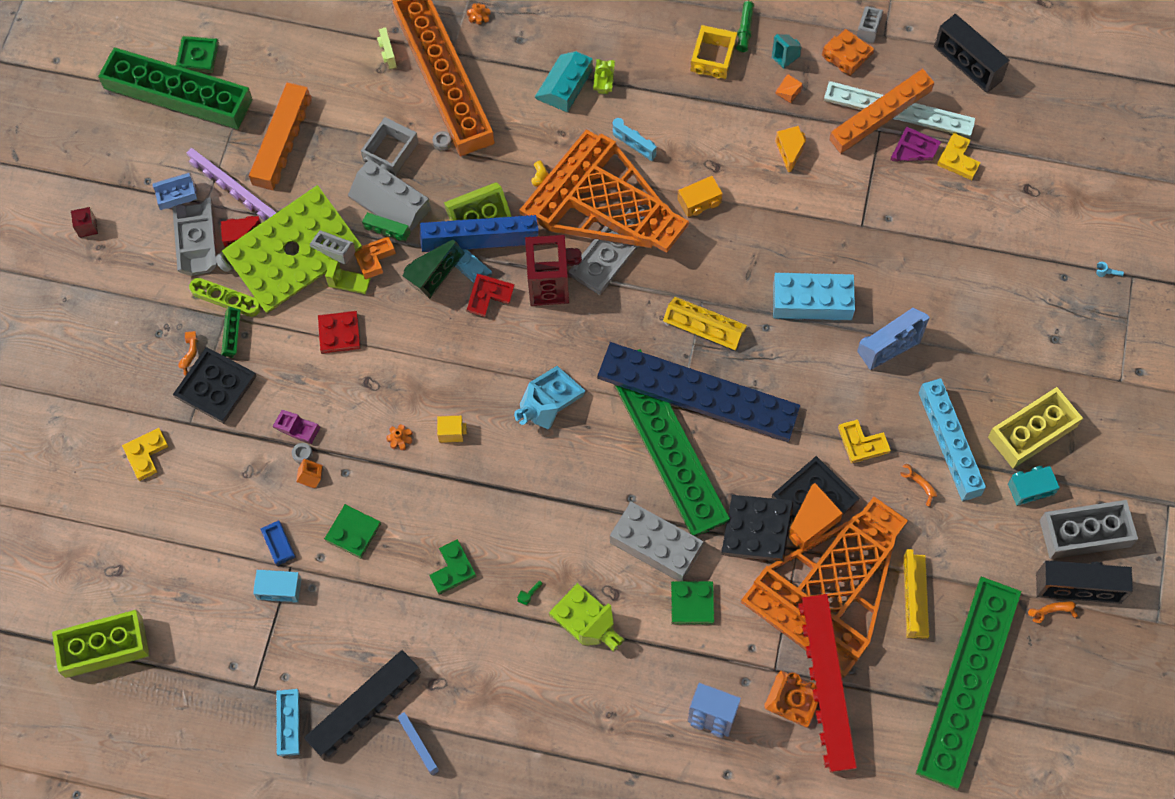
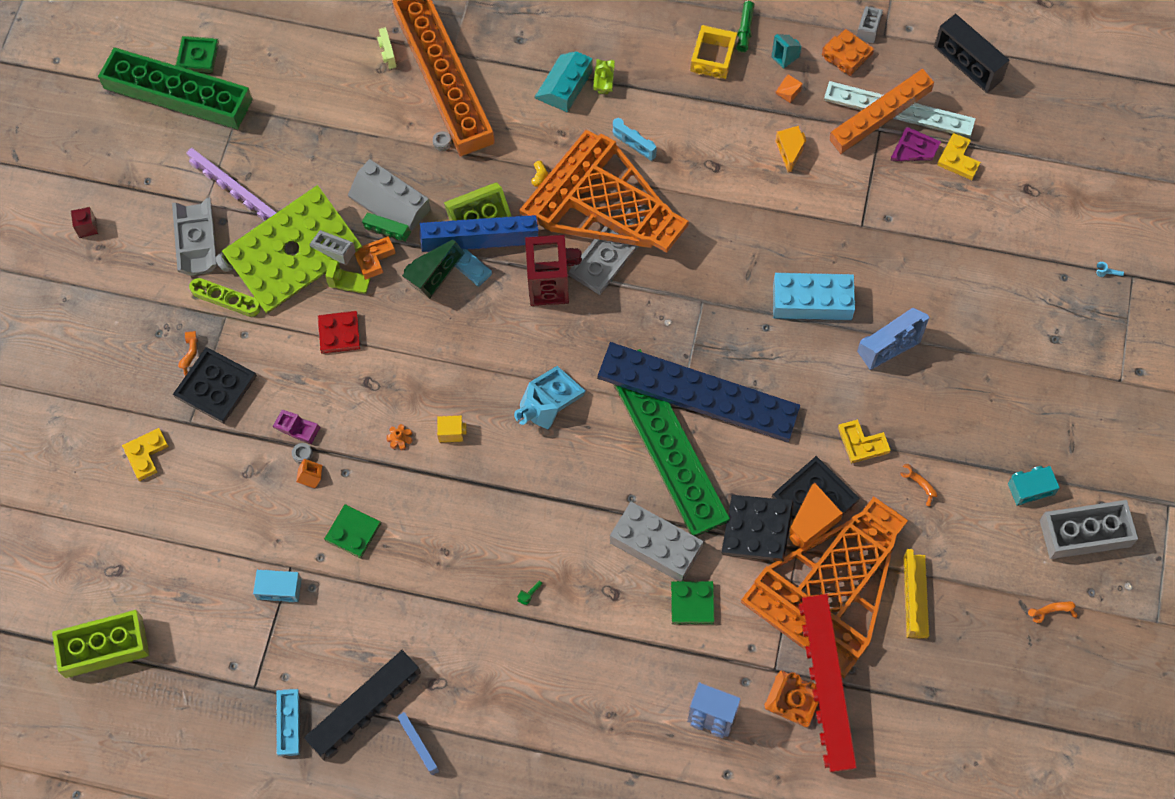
medium blue brick [153,172,197,210] -> none
red slope [221,216,261,248] -> none
green piece [221,307,241,358] -> none
orange brick [249,82,312,190] -> none
blue tile [260,520,296,566] -> none
light grey window [361,117,419,176] -> none
green plate [429,539,476,595] -> none
red plate [466,274,515,317] -> none
orange plant [467,4,491,24] -> none
lime plate [549,583,625,652] -> none
yellow fence [663,297,747,350] -> none
light orange brick [677,176,723,217] -> none
green plate [915,576,1021,790] -> none
medium azure brick [919,378,986,501] -> none
light yellow brick [988,387,1083,469] -> none
black brick [1036,560,1133,604] -> none

